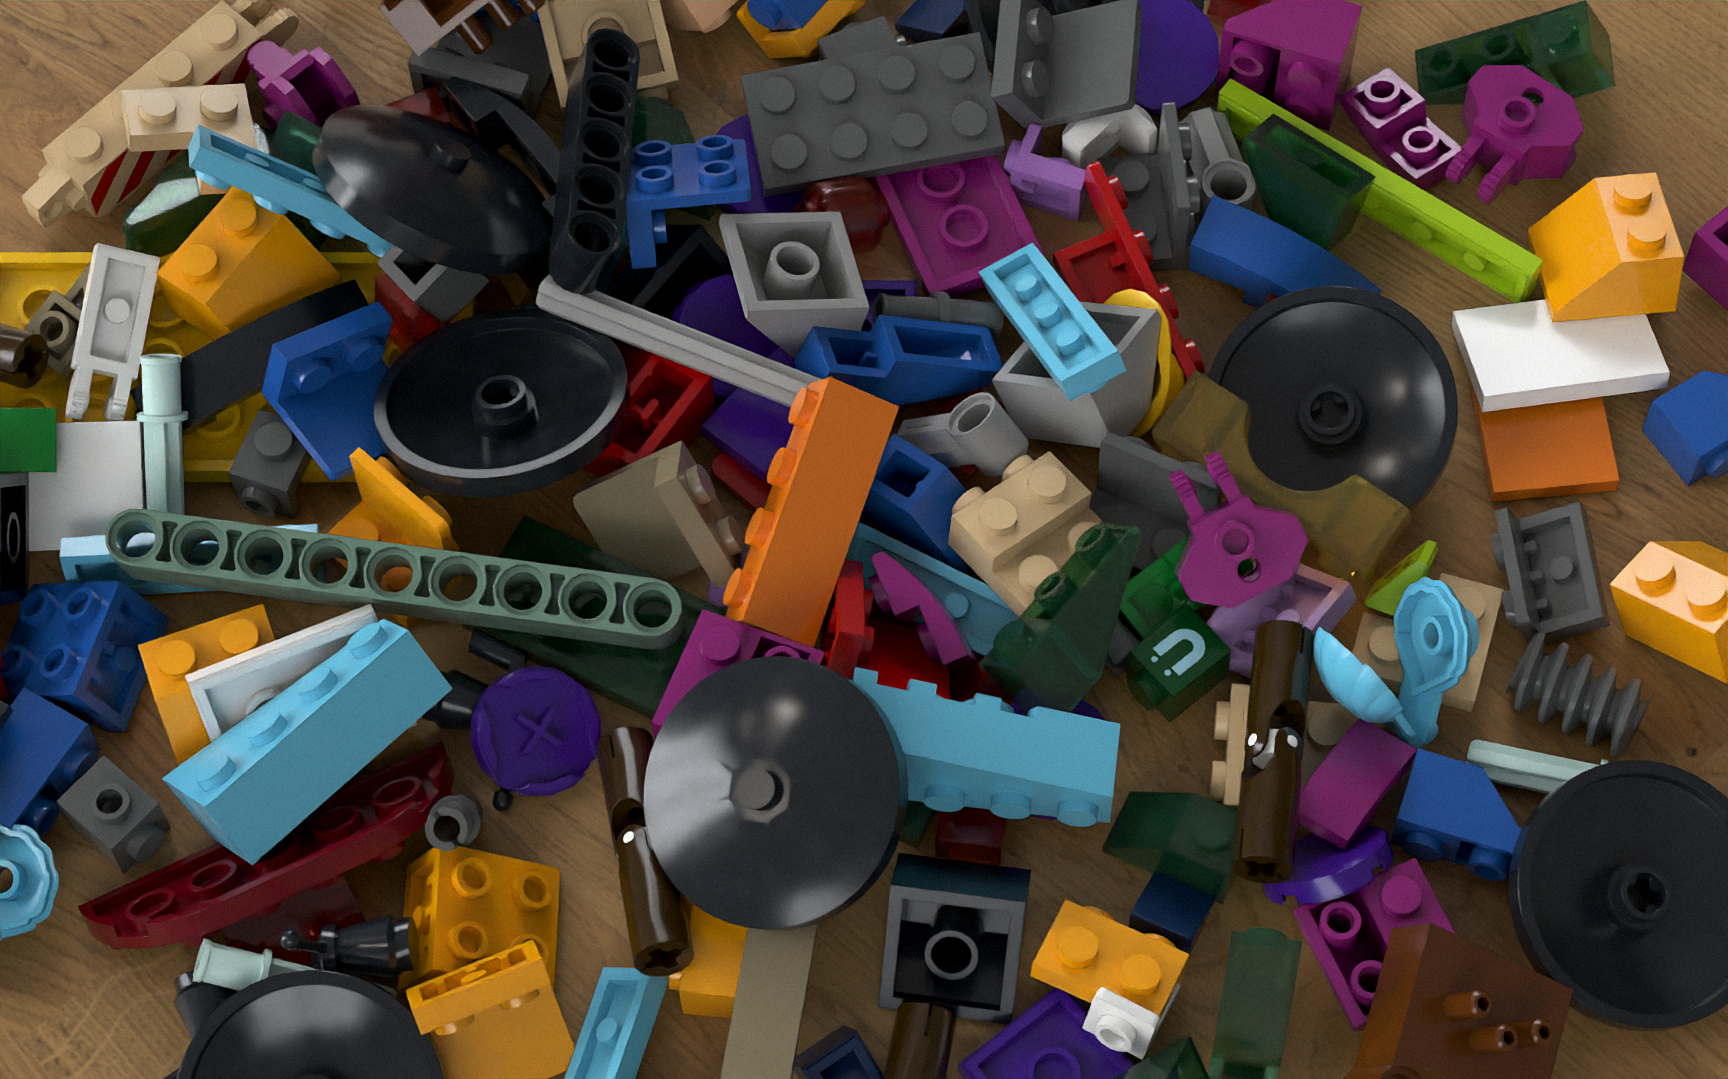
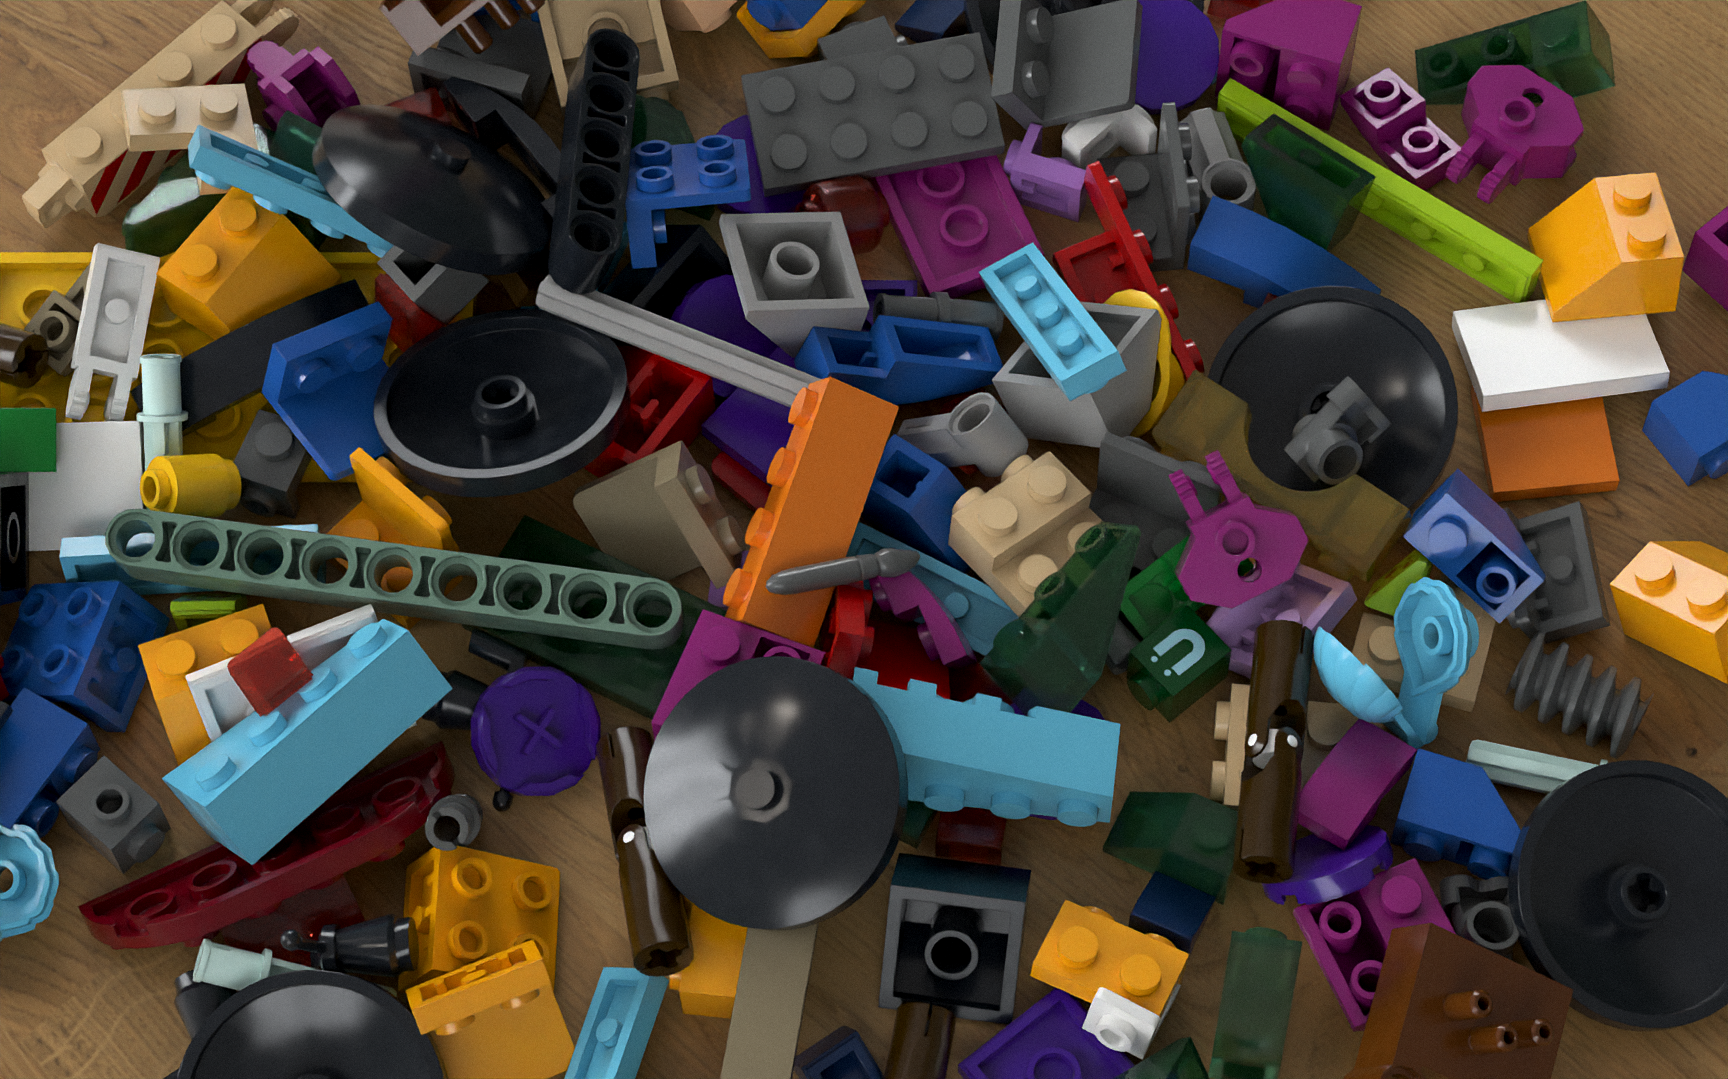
none -> yellow brick [140,453,241,518]
none -> lime slope [170,594,248,631]
none -> clear red slope [227,627,313,717]
none -> dark grey piece [765,548,920,595]
none -> dark grey plate [1284,376,1392,485]
none -> blue slope [1403,468,1546,624]
none -> dark grey plate [1439,875,1520,961]

